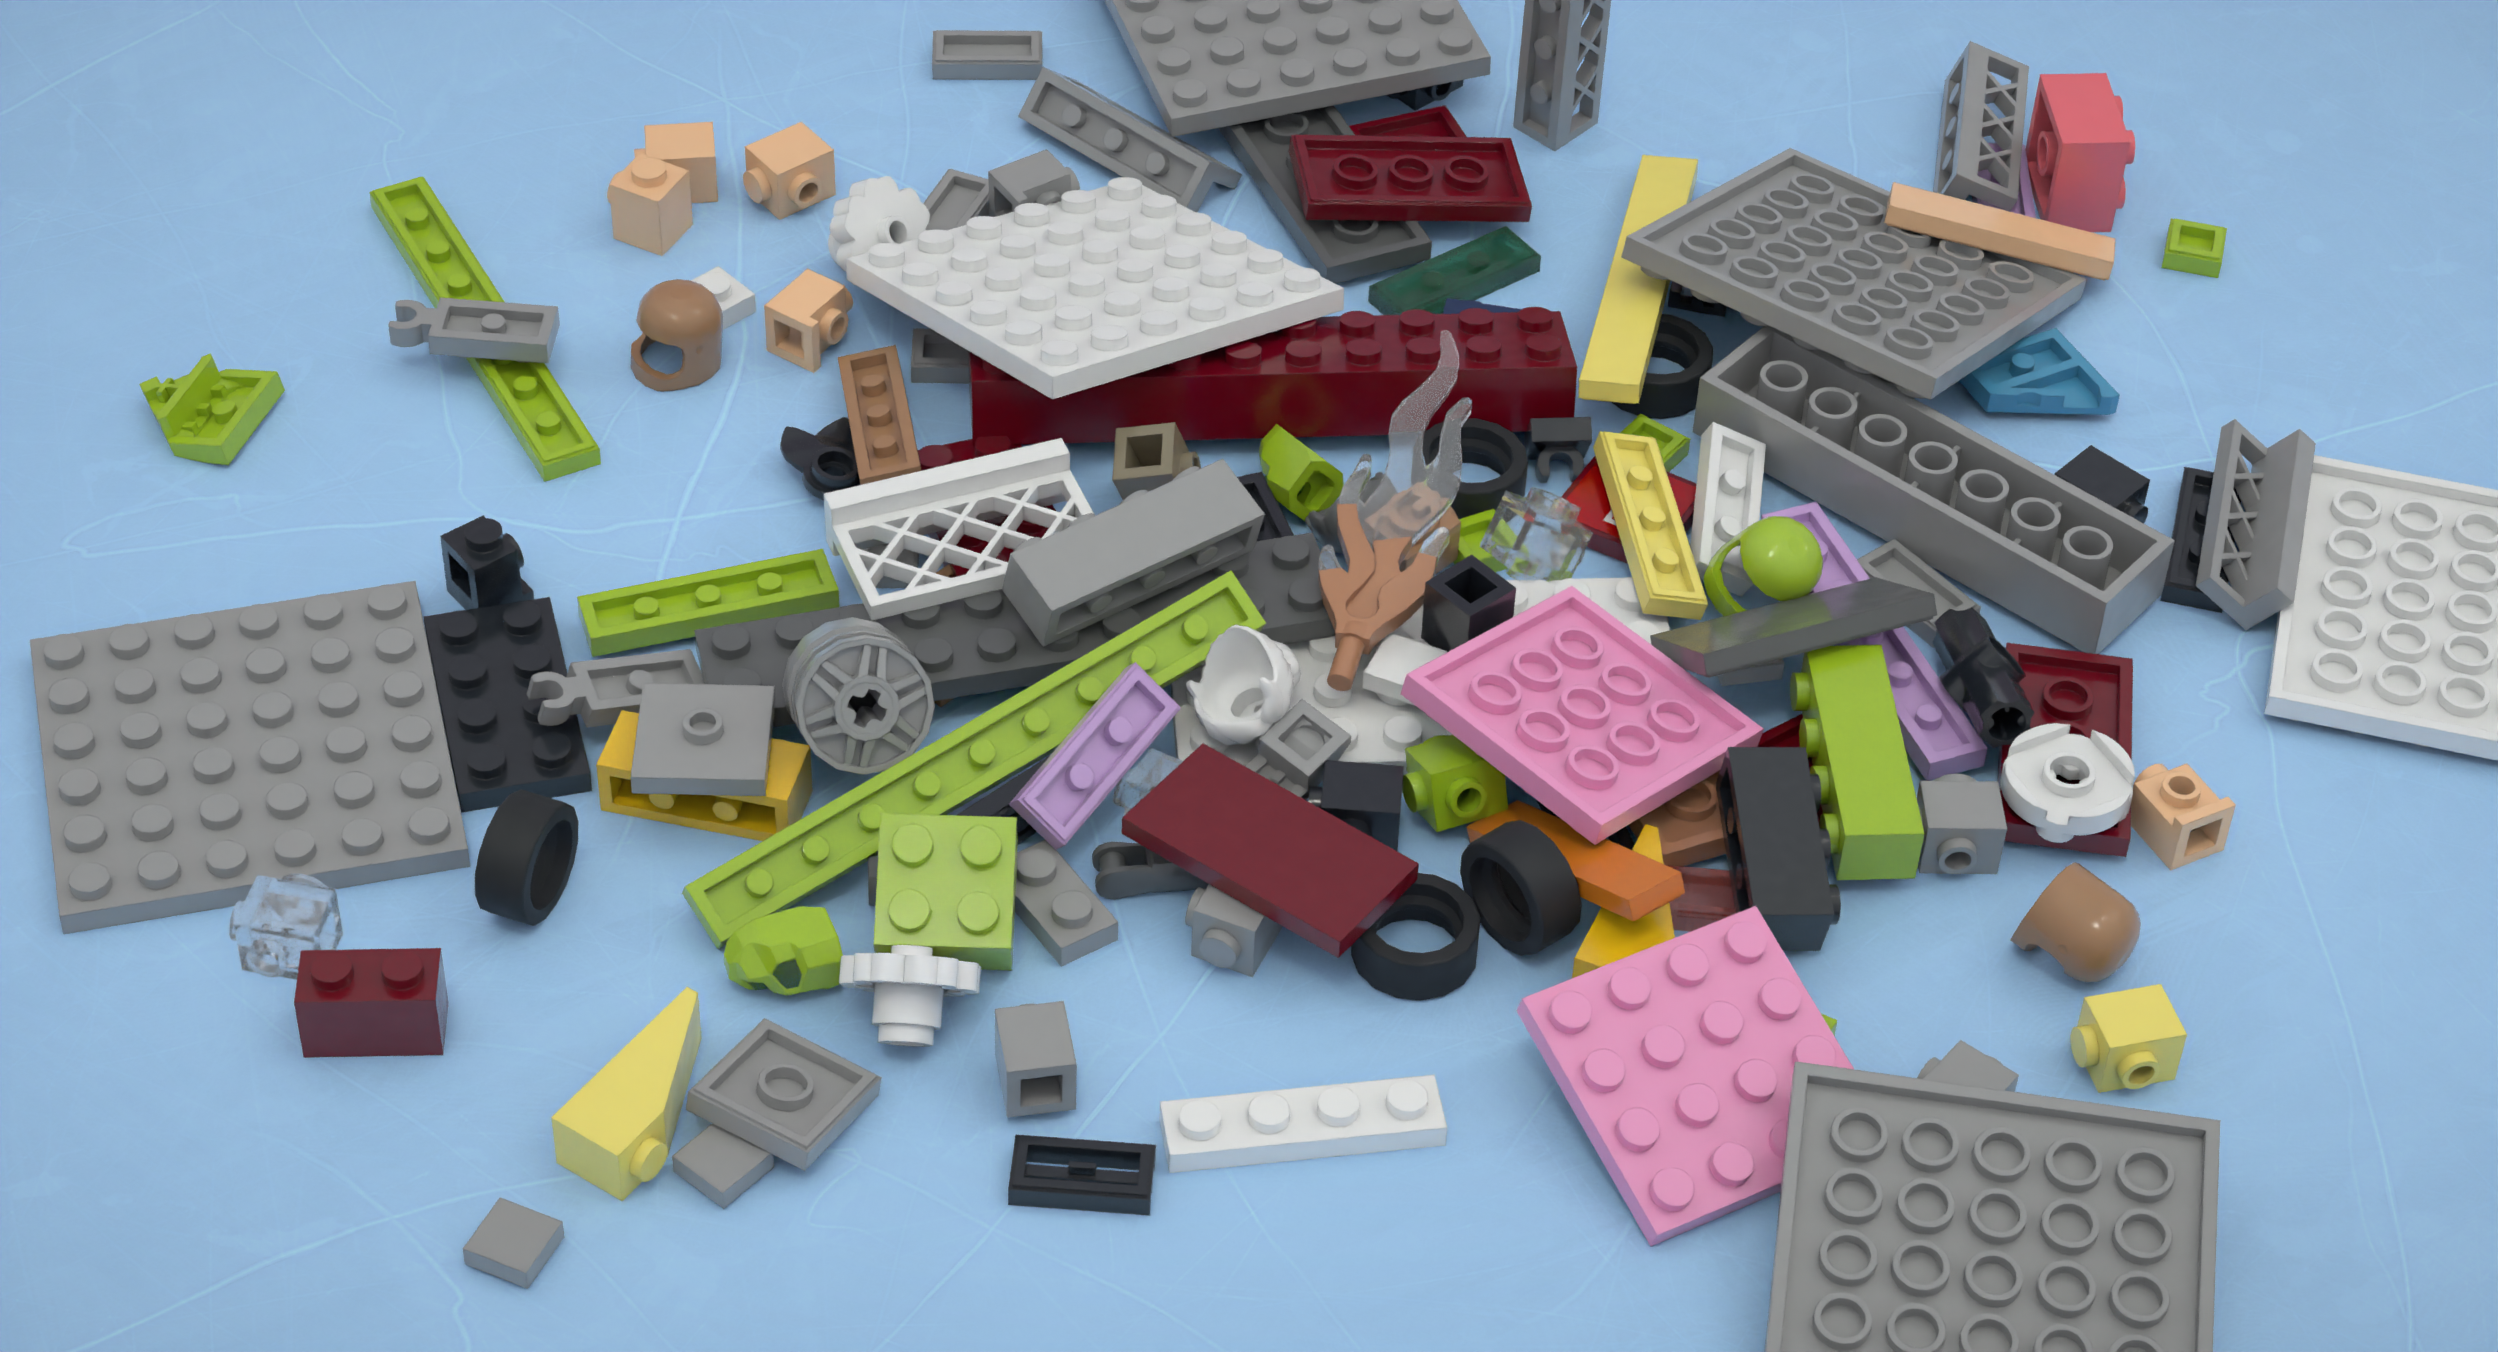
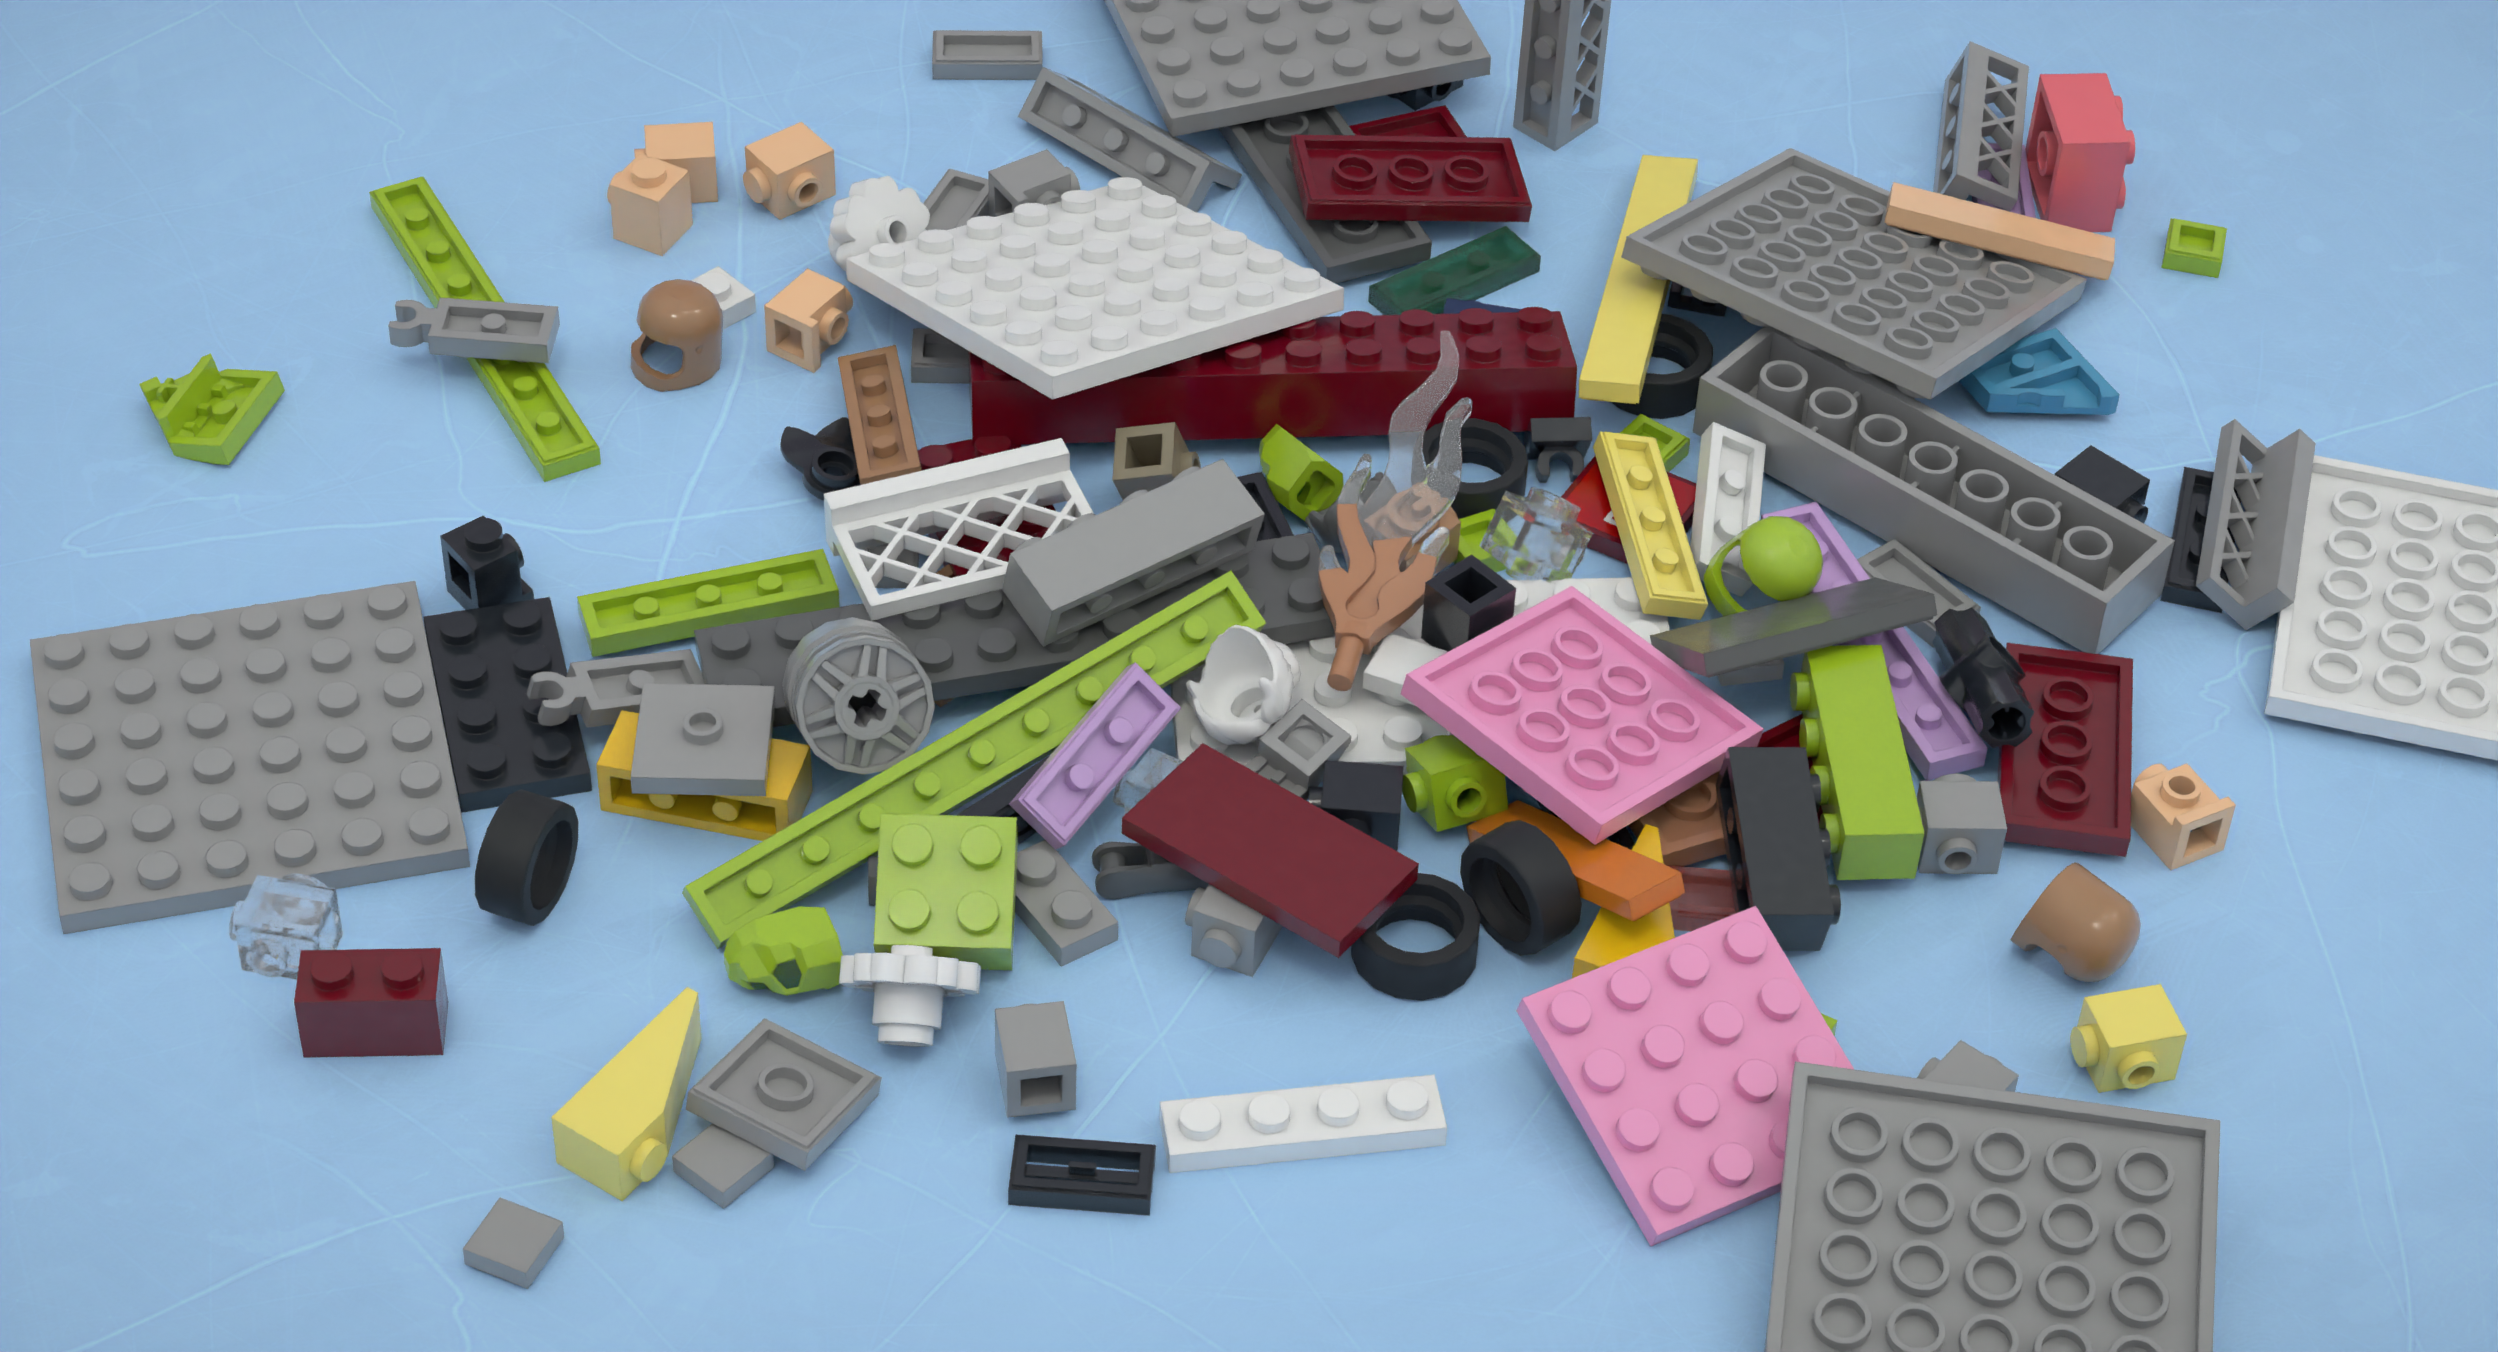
white plate [2000,723,2135,843] -> none

